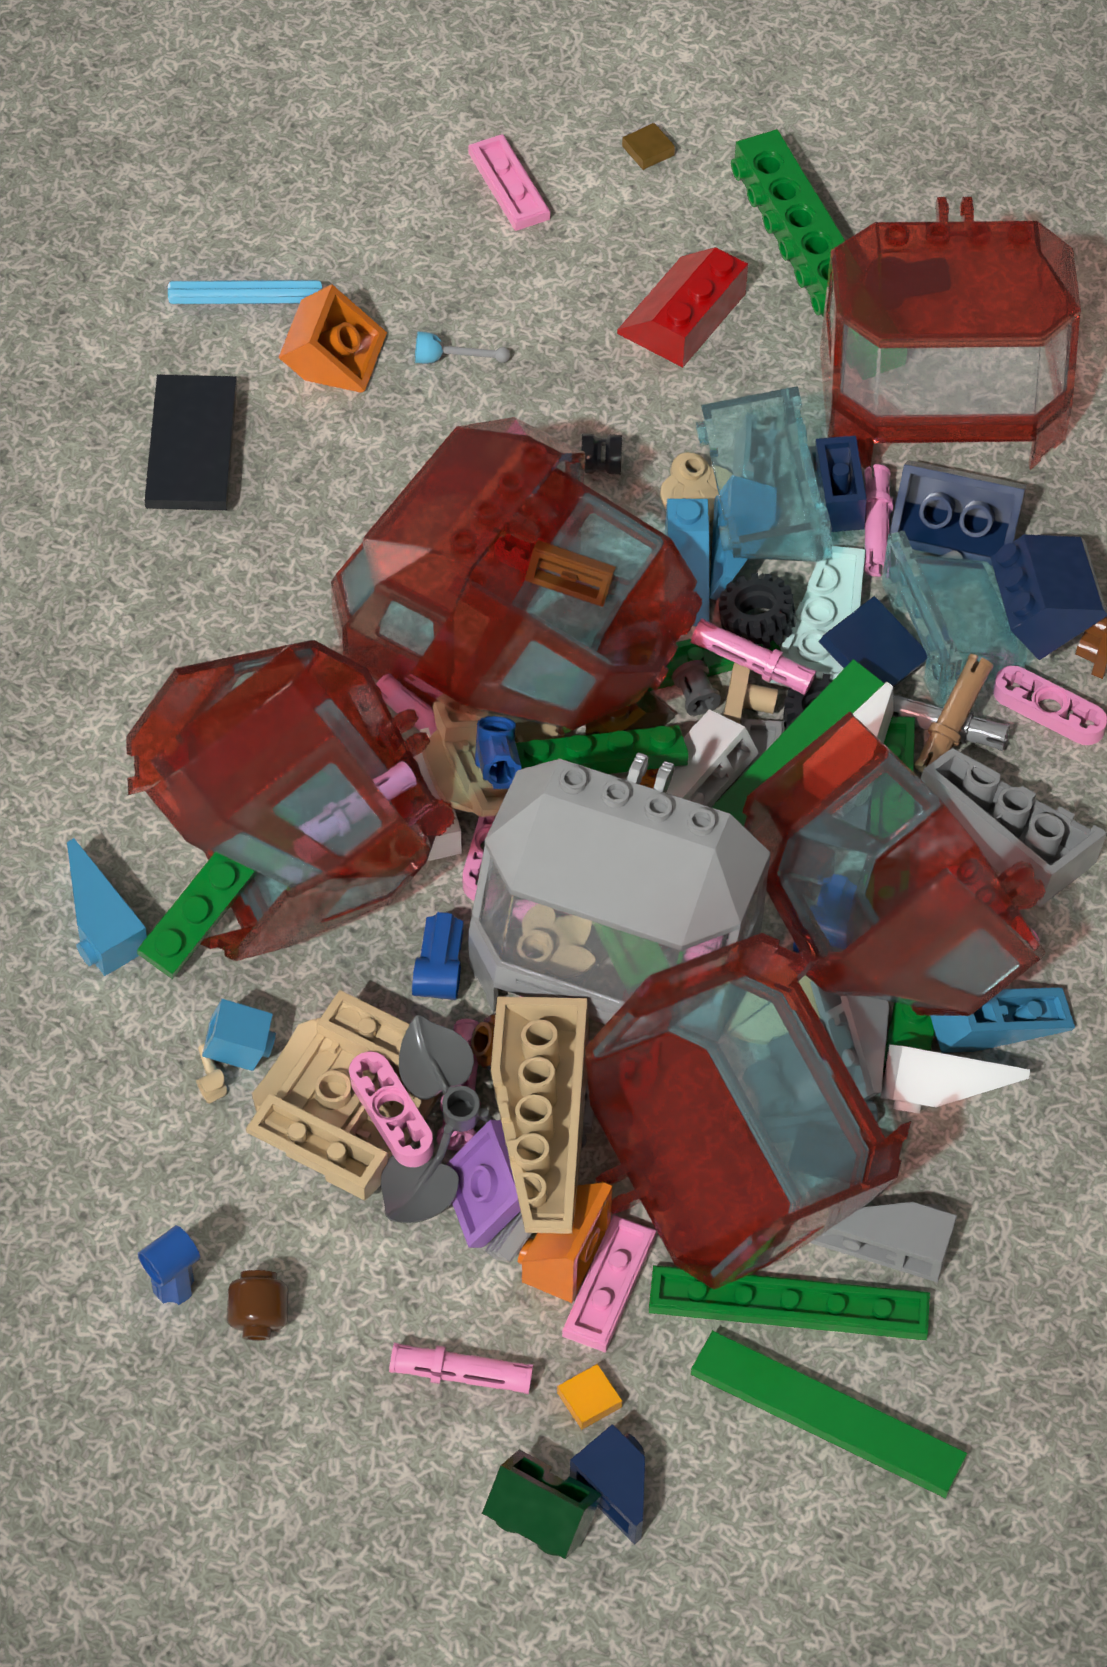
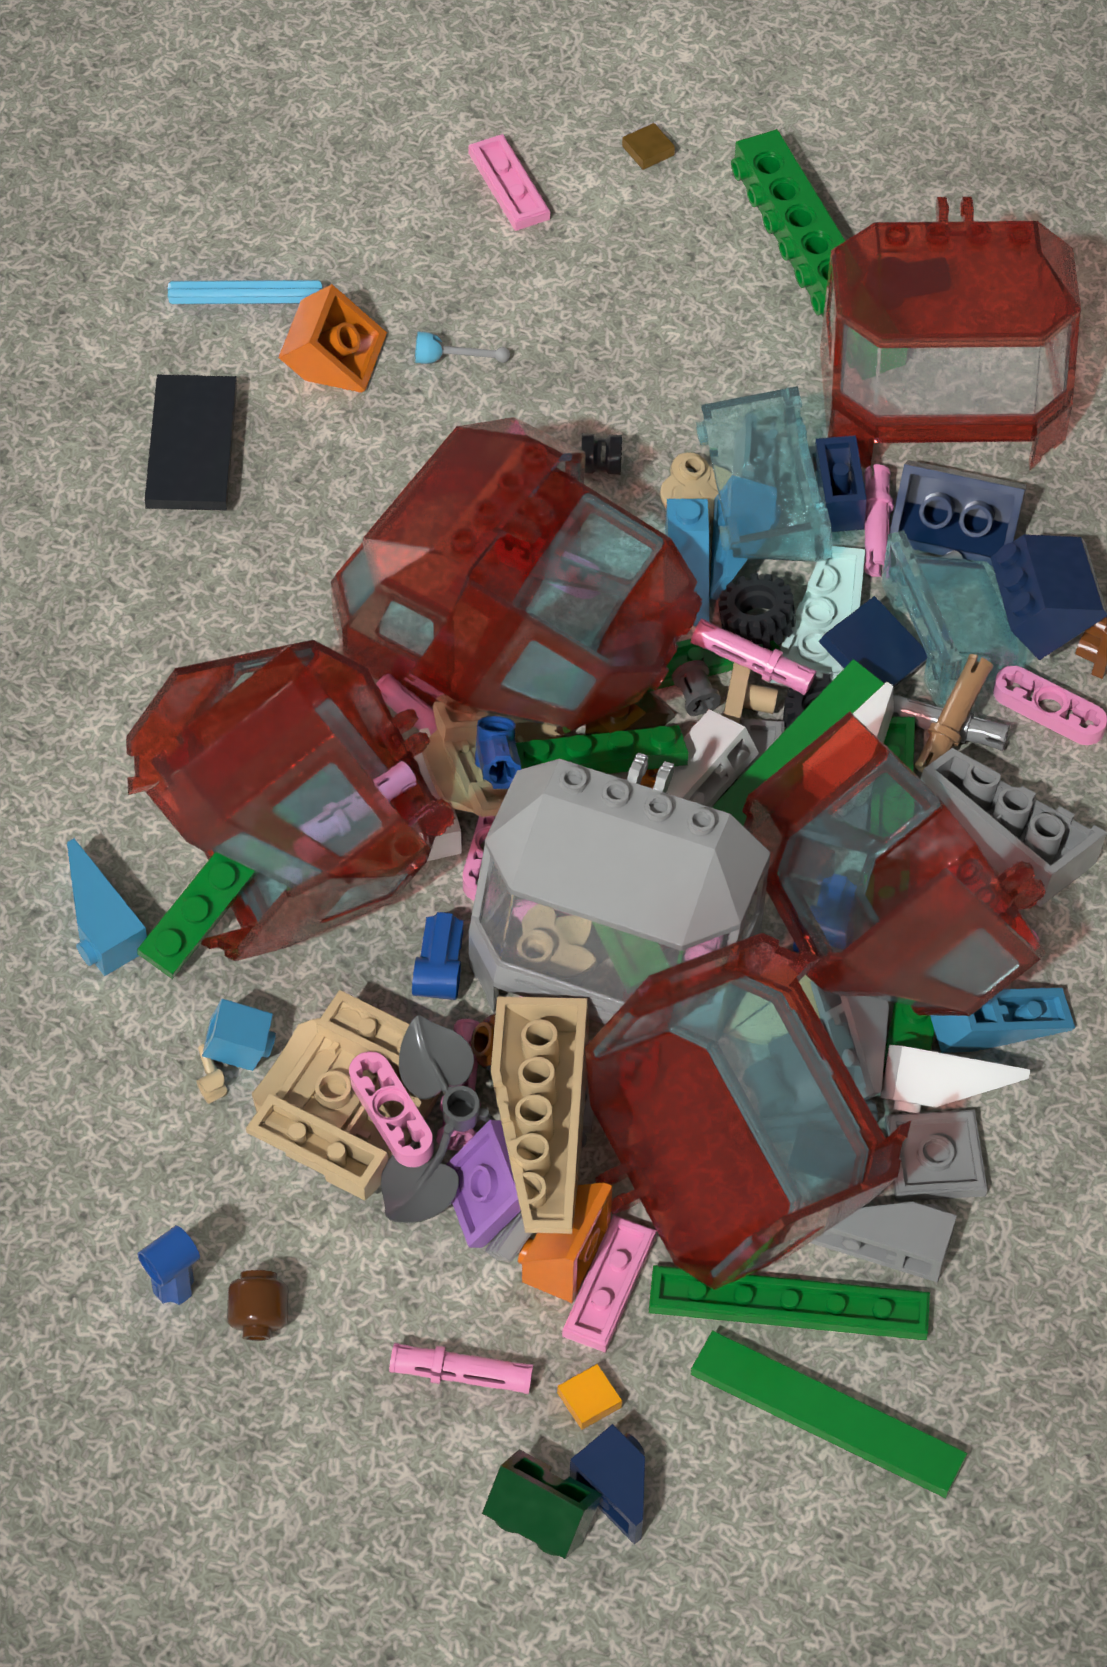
dark orange tile [525,540,616,607] -> none
red slope [617,247,748,368] -> none
none -> light grey tile [884,1110,987,1202]

